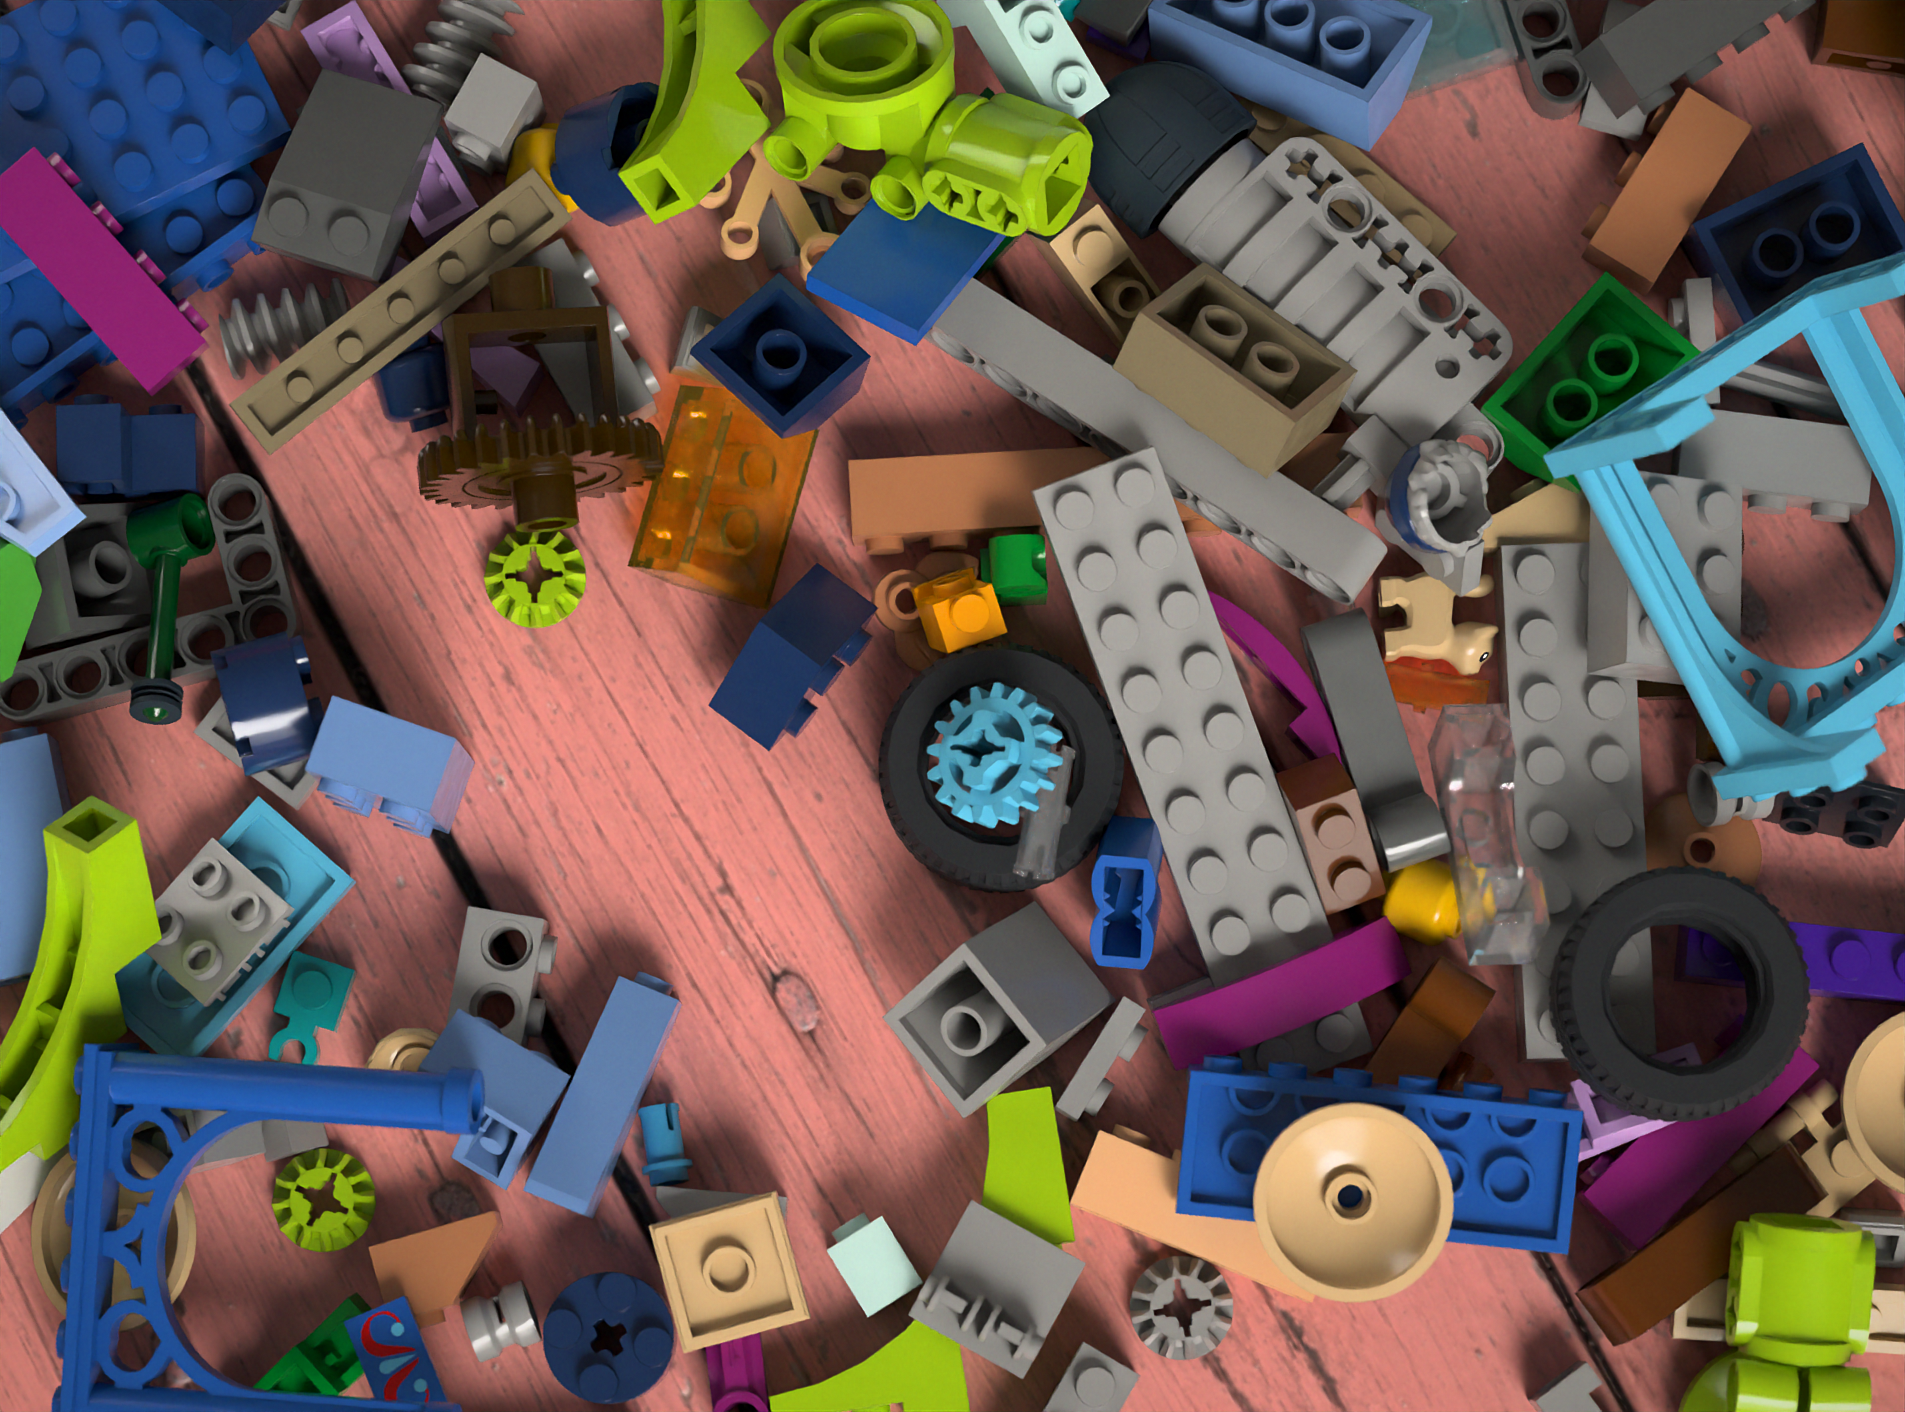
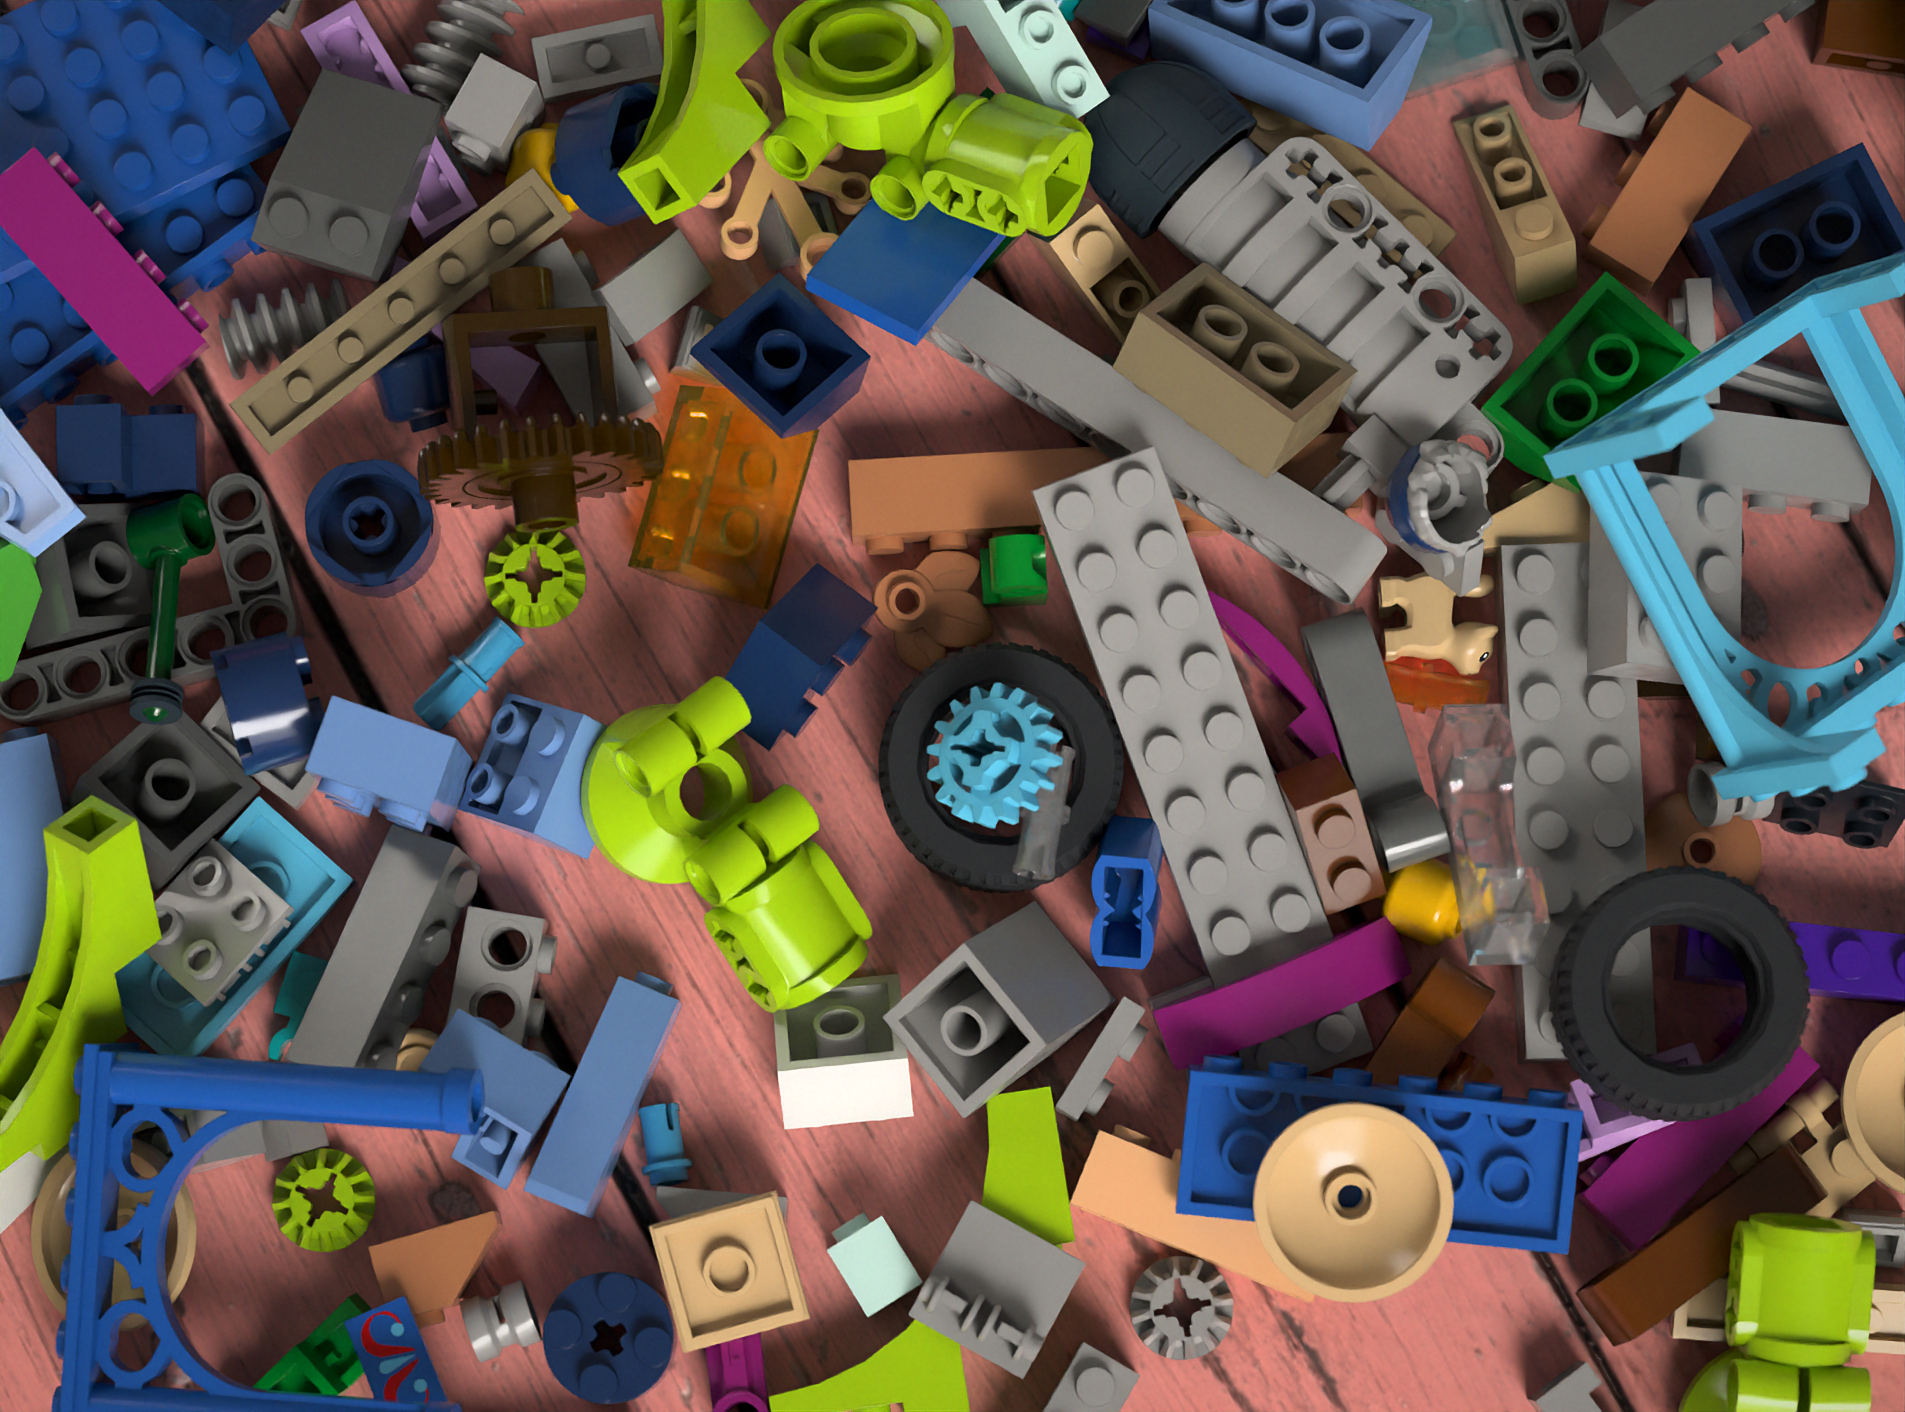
light orange brick [911,567,1007,654] -> none
none -> dark grey slope [66,710,261,894]
none -> dark grey brick [284,824,482,1070]
none -> dark blue brick [305,459,441,598]
none -> dark azure axle [413,616,525,731]
none -> medium blue slope [458,692,608,860]
none -> light grey plate [531,13,664,105]
none -> lime piece [581,676,873,1013]
none -> light grey slope [590,228,714,346]
none -> white slope [773,974,913,1129]
none -> tan slope [1452,104,1578,306]

